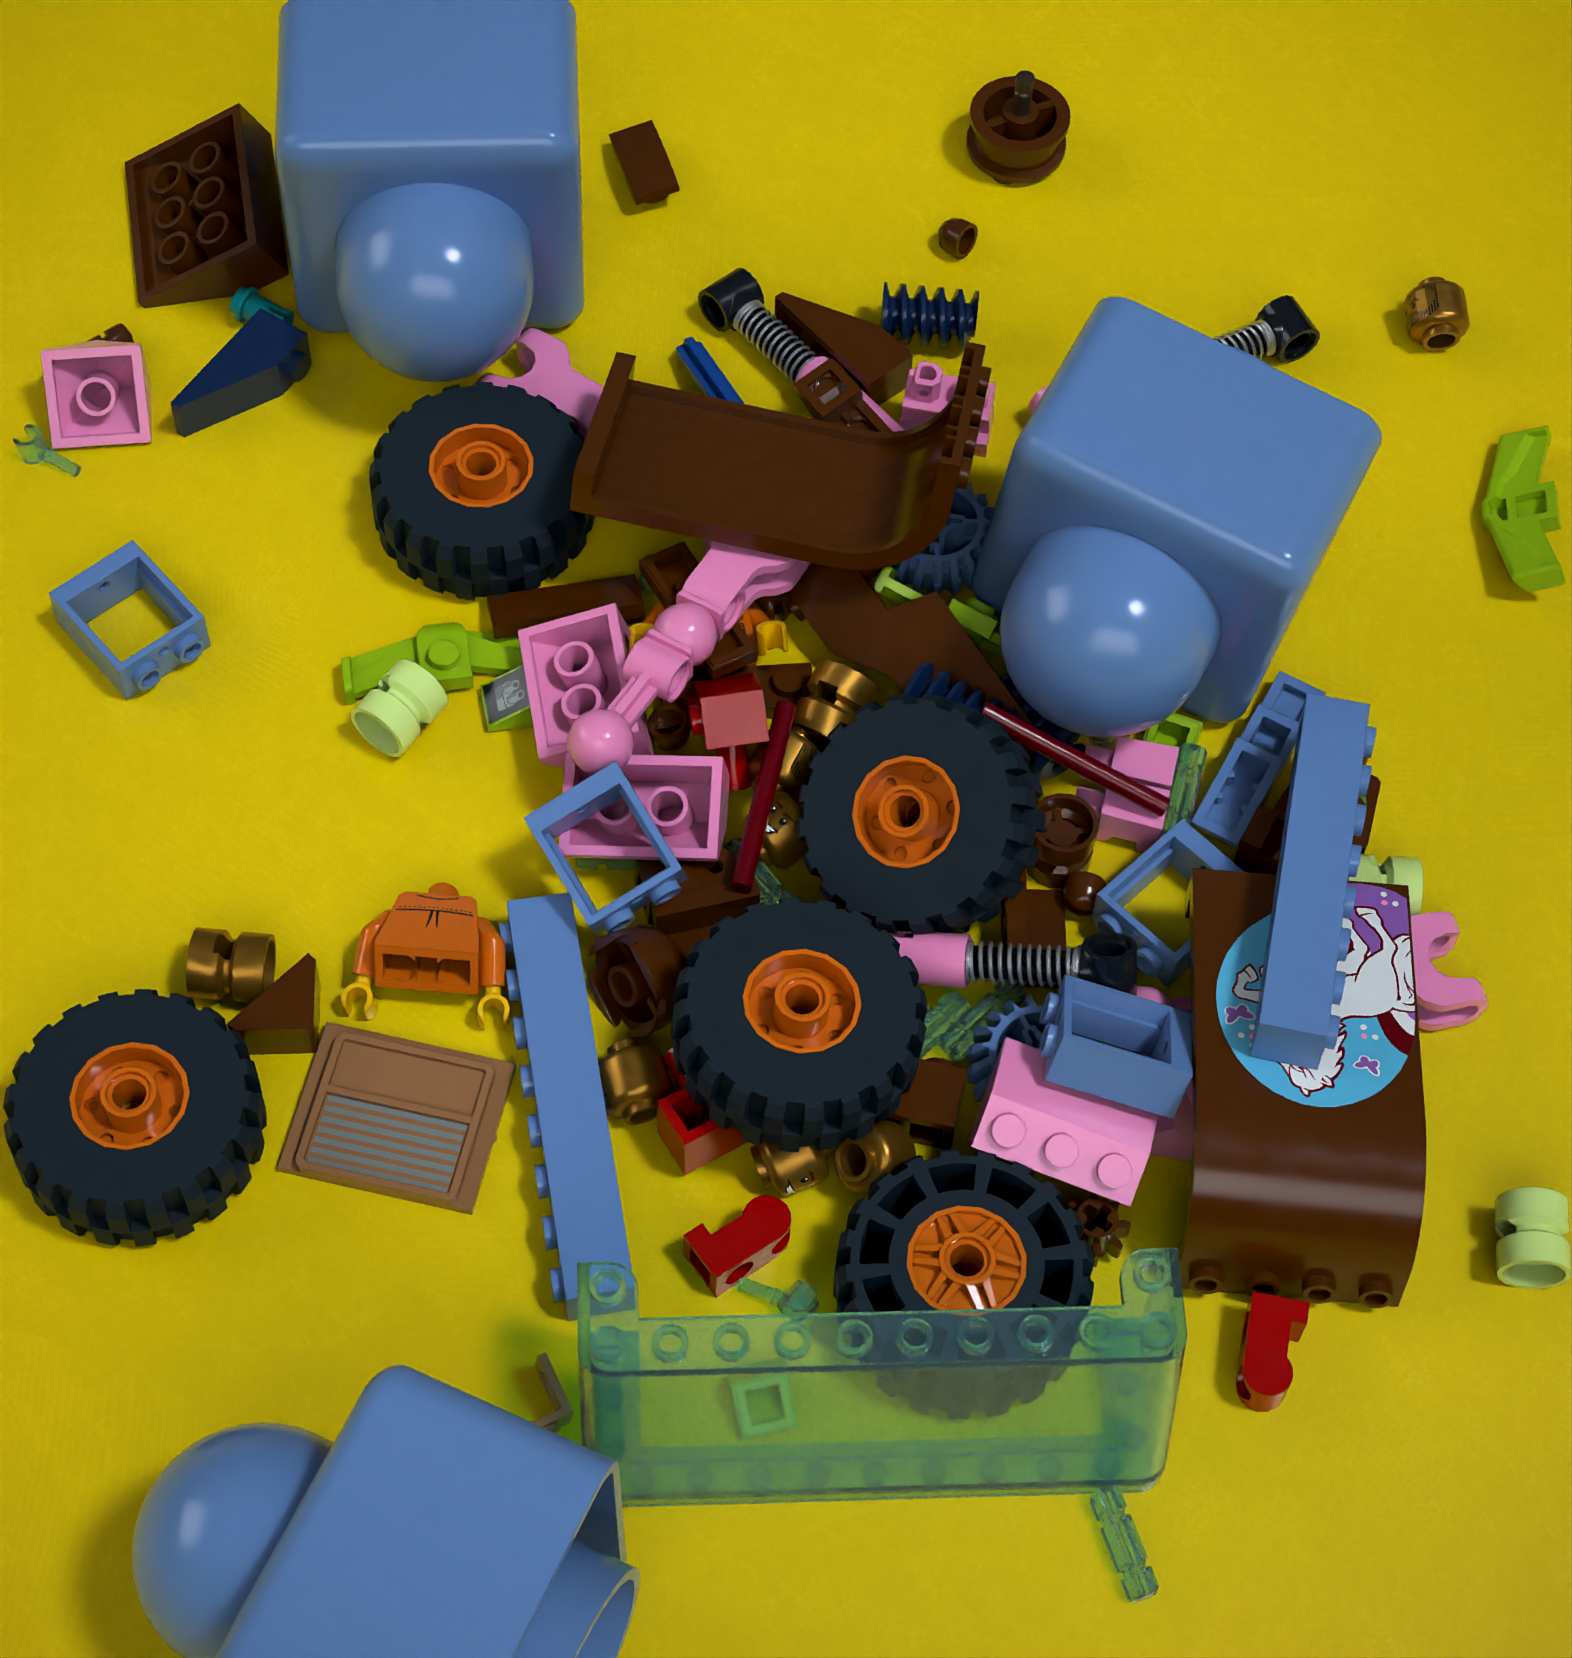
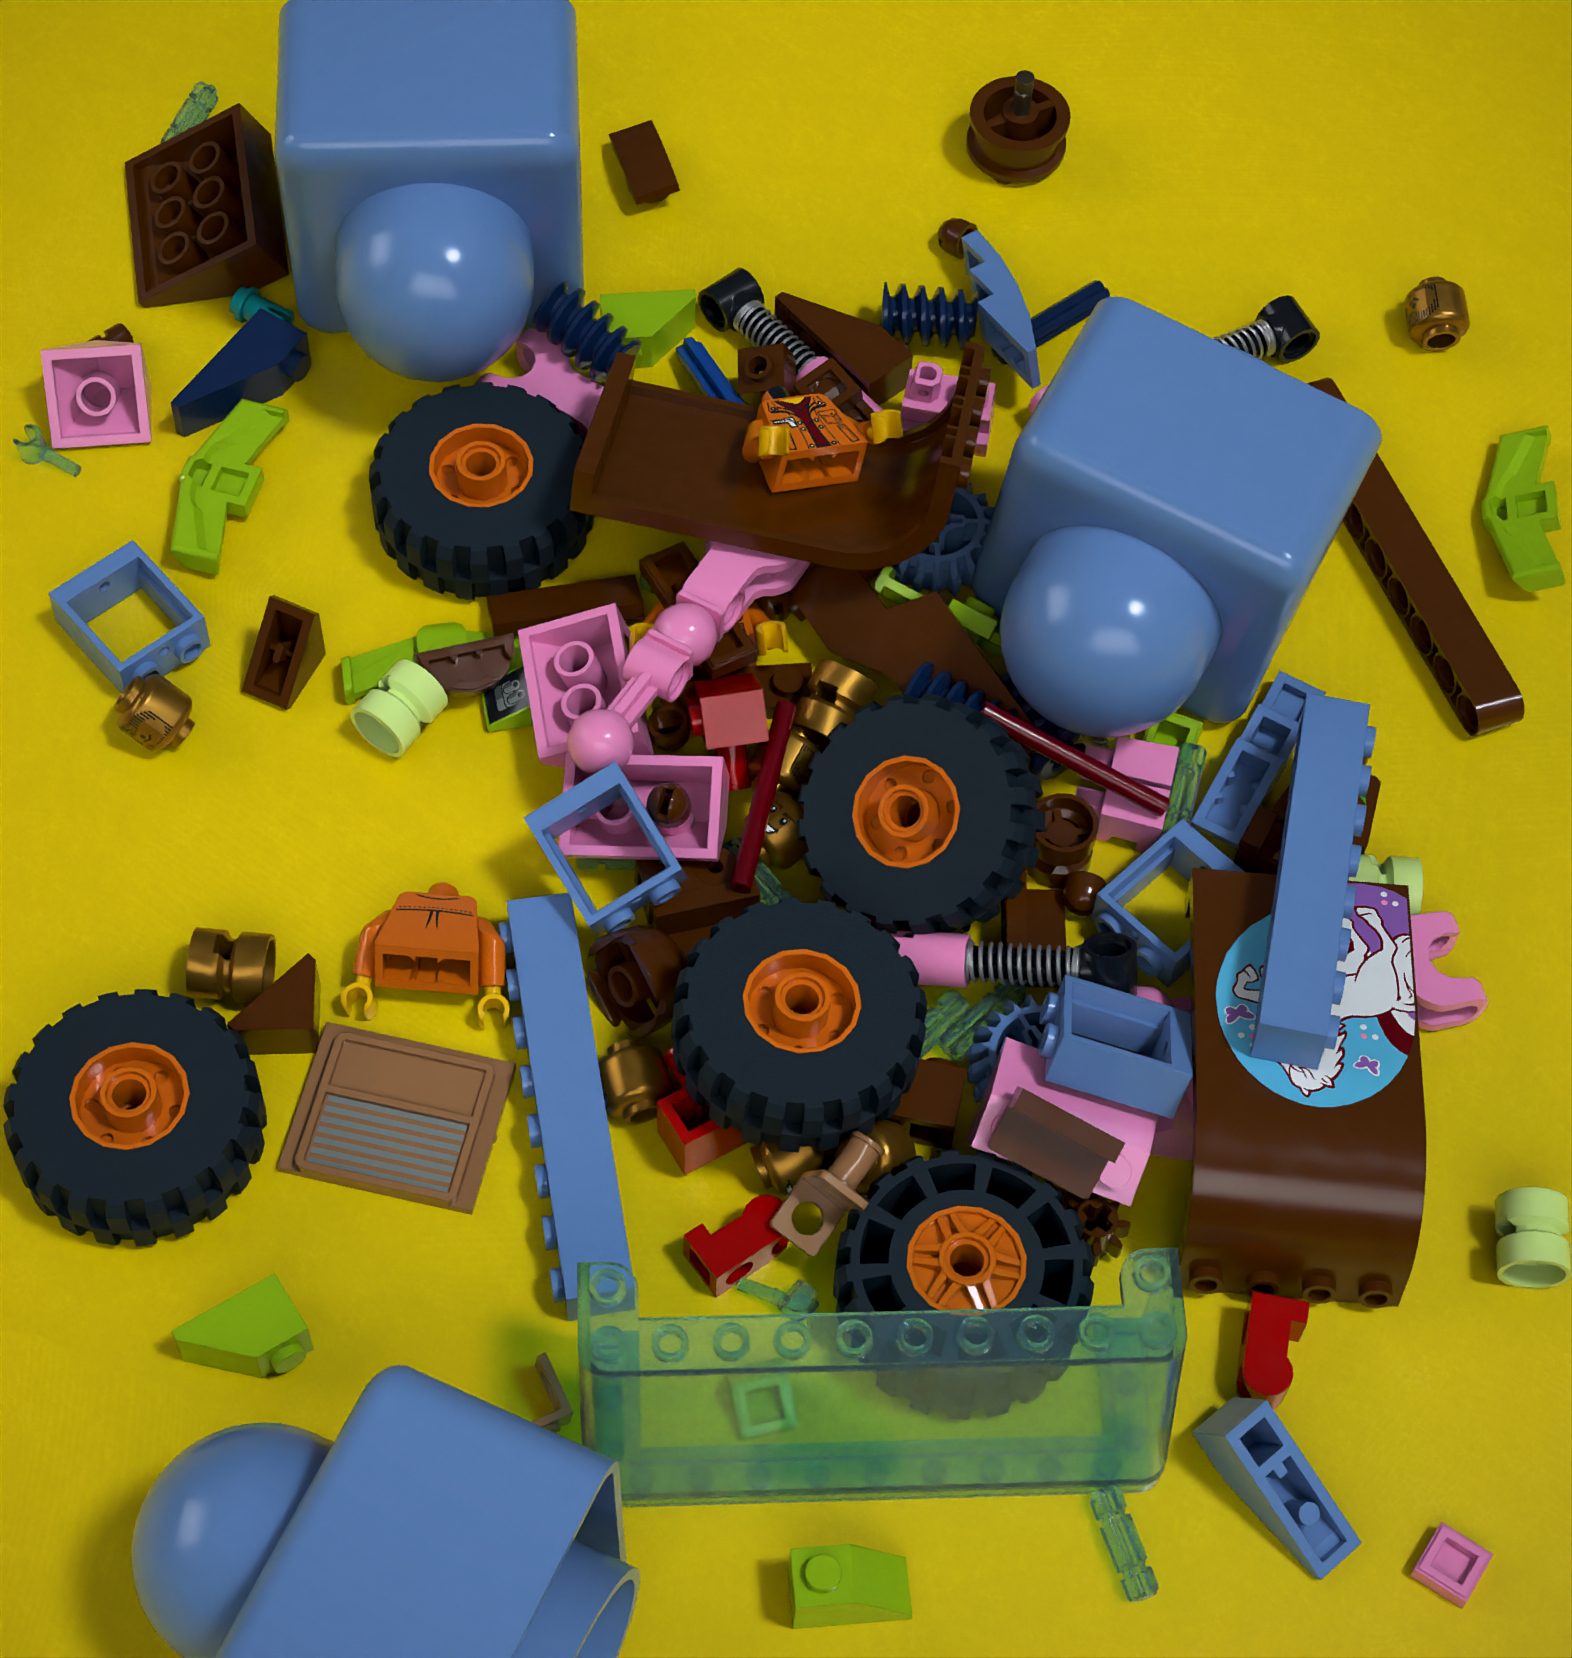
none -> pearl gold head [114,674,195,751]
none -> clear light blue axle [161,81,218,143]
none -> lime plate [170,399,289,575]
none -> lime slope [171,1273,314,1378]
none -> reddish brown slope [242,595,326,710]
none -> reddish brown tile [413,633,515,697]
none -> dark blue piece [532,282,642,383]
none -> lime slope [600,289,696,368]
none -> reddish brown hinge [647,783,691,828]
none -> reddish brown plate [738,343,796,407]
none -> orange torso [742,386,903,493]
none -> medium nougat bracket [770,1131,884,1256]
none -> lime slope [787,1544,912,1629]
none -> medium blue slope [961,230,1041,389]
none -> reddish brown panel [987,1086,1125,1199]
none -> dark blue axle [991,280,1110,364]
none -> slope [1192,1397,1362,1580]
none -> reddish brown beam [1306,377,1525,736]
none -> bright pink tile [1410,1522,1494,1608]

